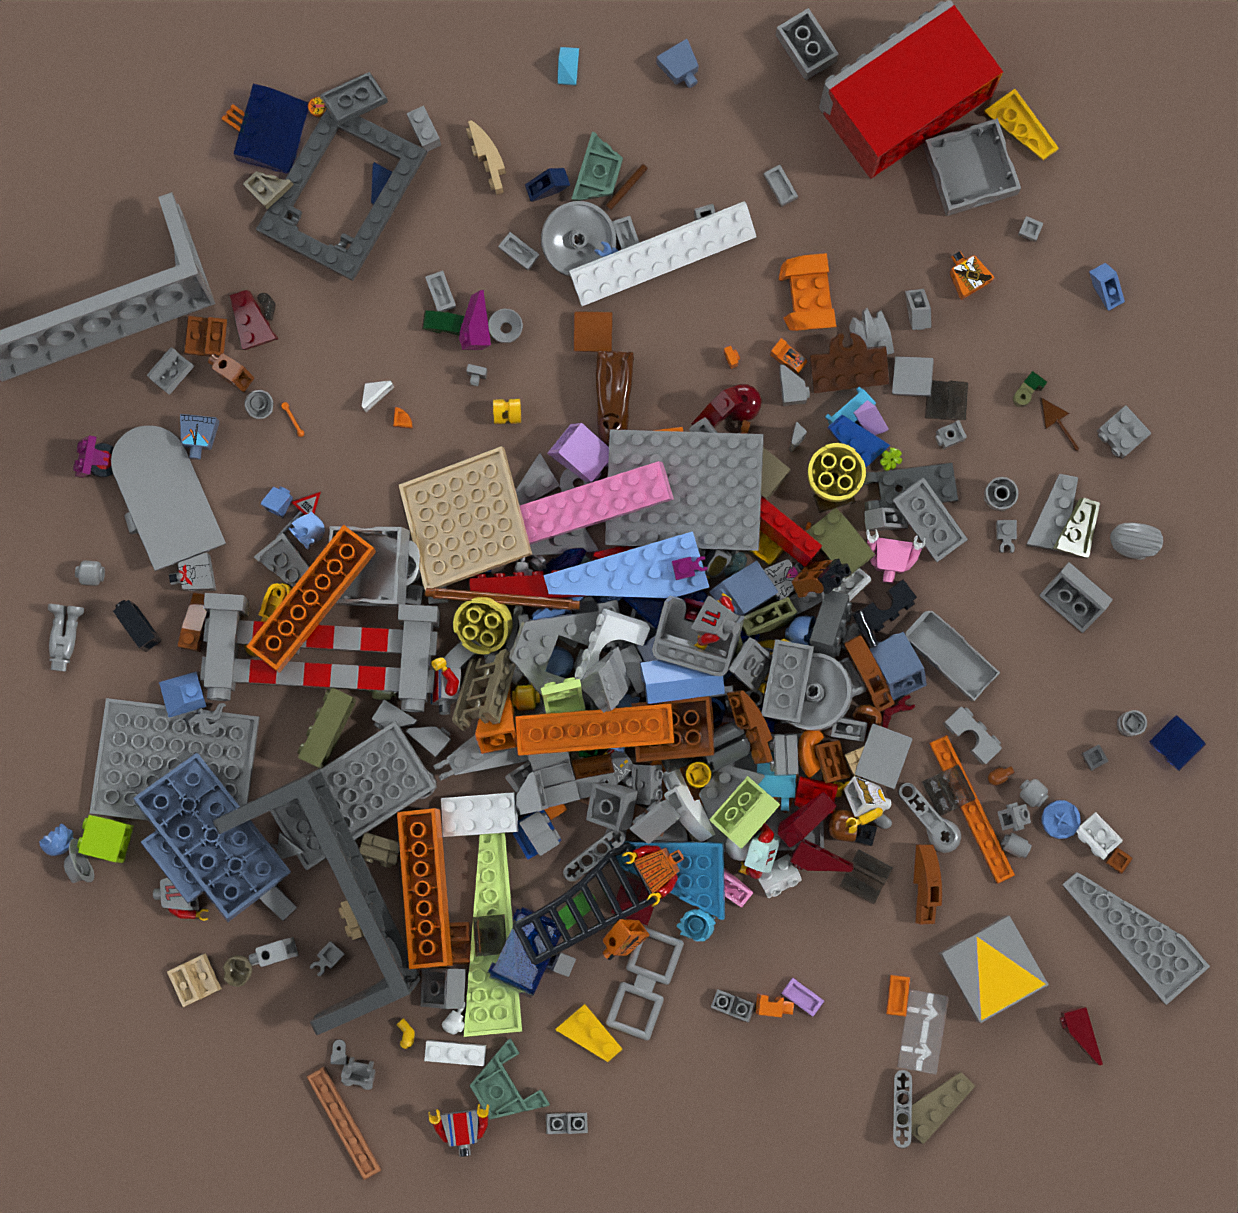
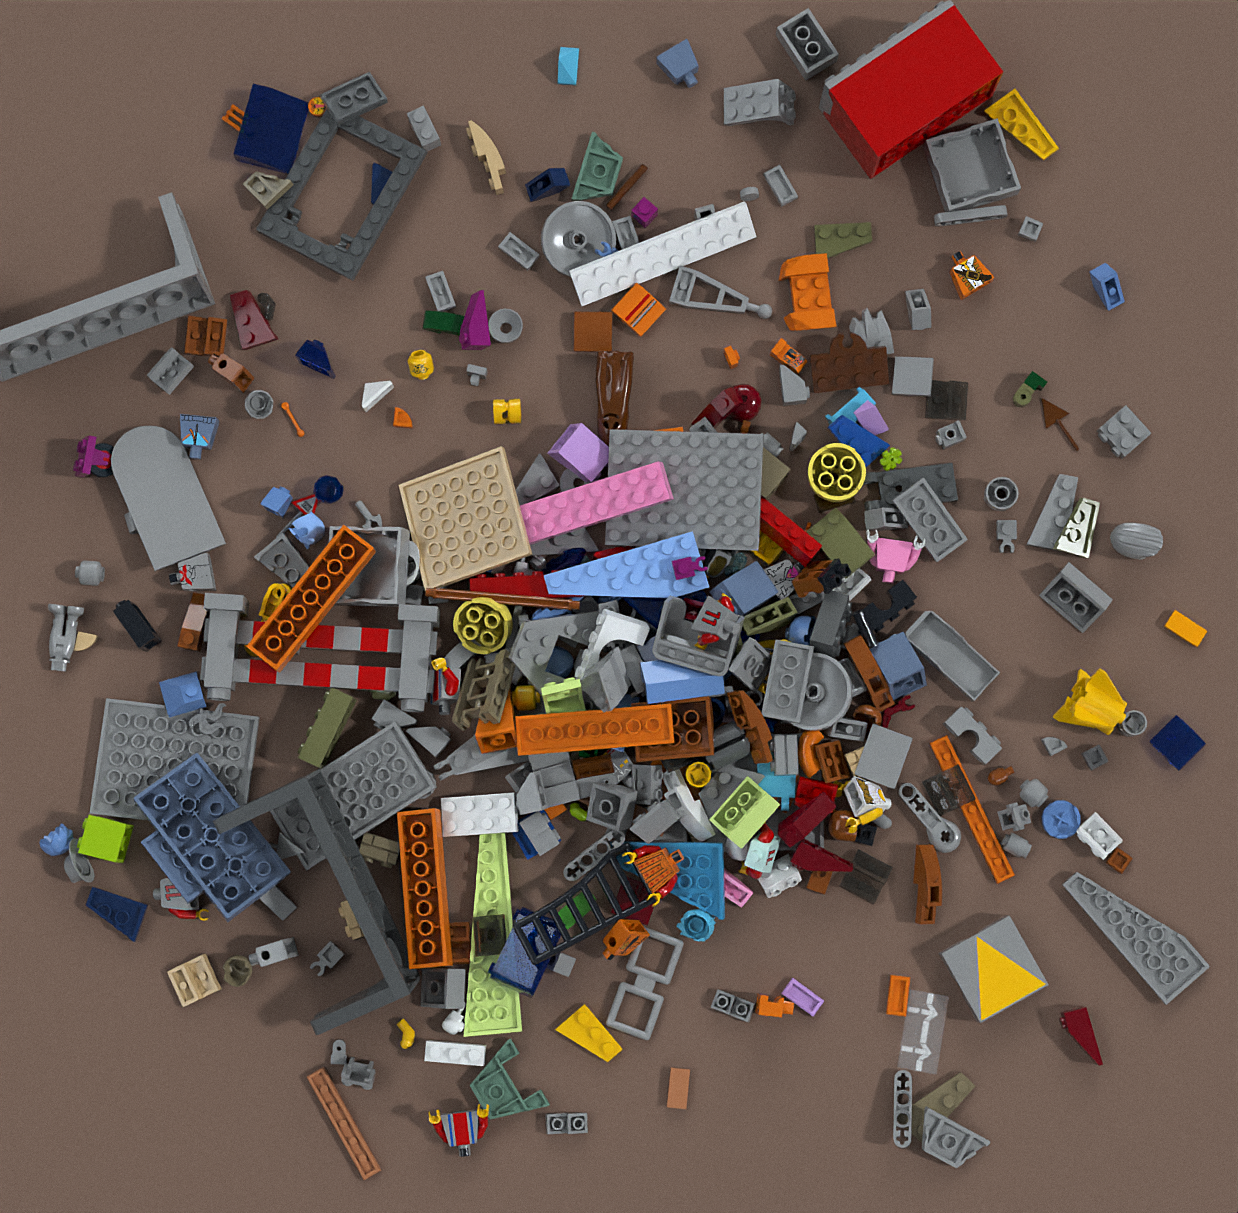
none -> tan tile [74,632,98,651]
none -> dark blue wing [86,887,148,942]
none -> clear blue slope [295,339,336,379]
none -> clear blue hair [313,475,344,504]
none -> light grey bar [355,501,382,529]
none -> yellow head [407,350,434,380]
none -> lime arm [569,802,588,821]
none -> orange slope [611,283,666,337]
none -> magenta brick [631,197,658,228]
none -> nougat tile [667,1067,690,1109]
none -> light grey plate [669,266,772,319]
none -> light grey bracket [724,79,796,126]
none -> light grey tile [740,187,759,201]
none -> light grey brick [761,432,783,457]
none -> dark orange plate [806,871,833,895]
none -> olive wing [814,222,872,258]
none -> light grey wing [922,1106,990,1168]
none -> light grey beam [934,205,1008,226]
none -> light grey tile [1041,737,1068,756]
none -> yellow brick [1053,668,1127,735]
none -> light orange tile [1164,610,1207,647]

